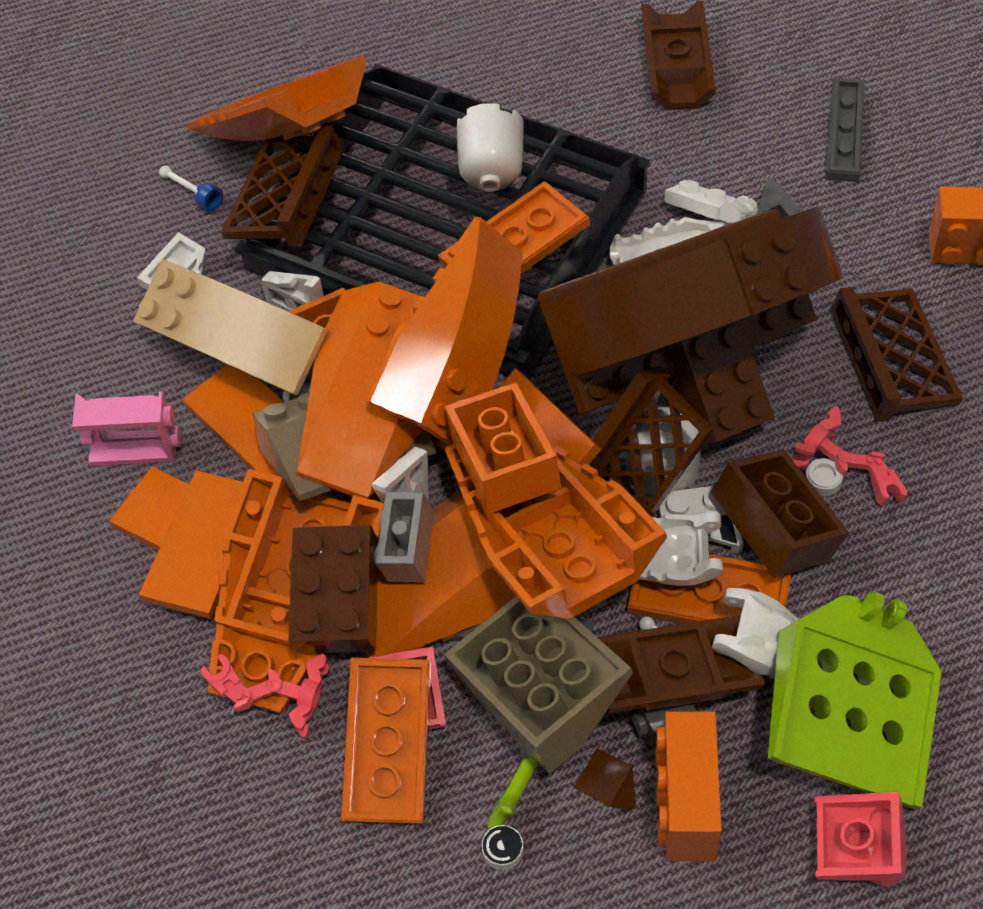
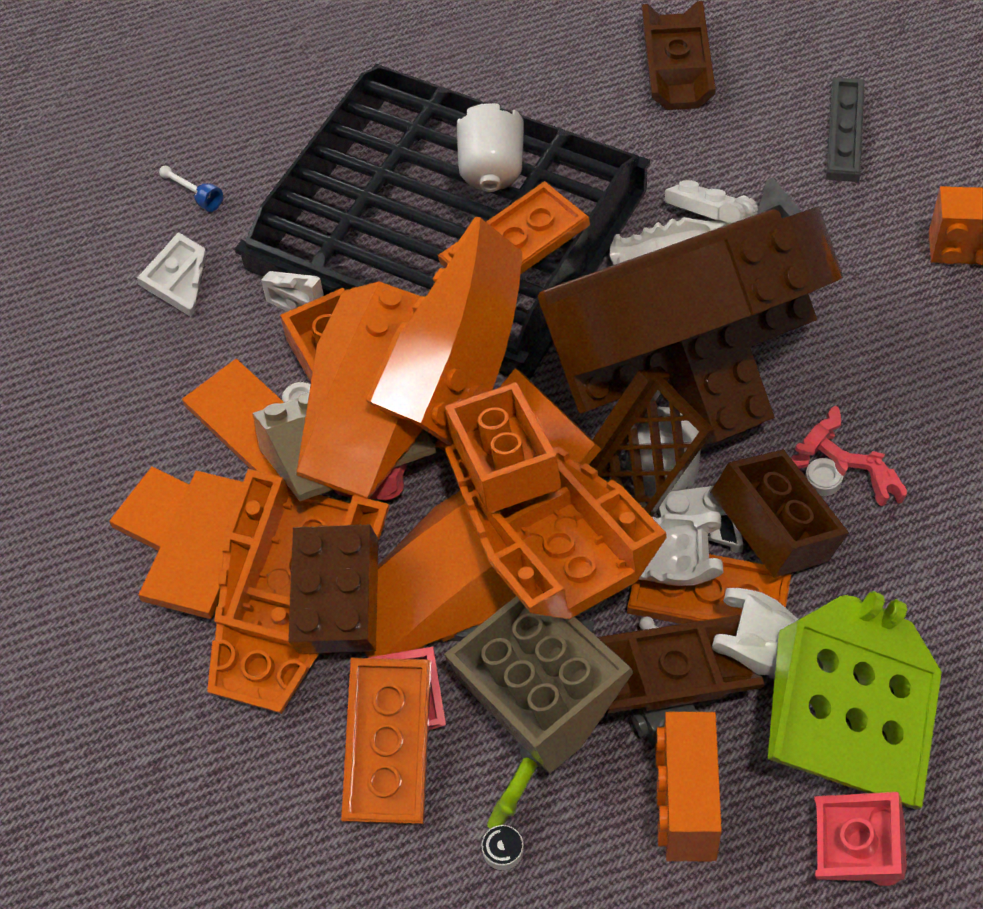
bright pink window [72,392,182,466] -> none
tan slope [133,259,328,396] -> none
orange wedge [186,55,367,141] -> none
coral piece [201,654,330,738] -> none
reddish brown fence [221,126,344,246] -> none
white wing [372,447,429,503] -> none
light grey brick [375,492,435,582] -> none
reddish brown sticker [574,748,636,809] -> none
reddish brown fence [830,287,963,421] -> none

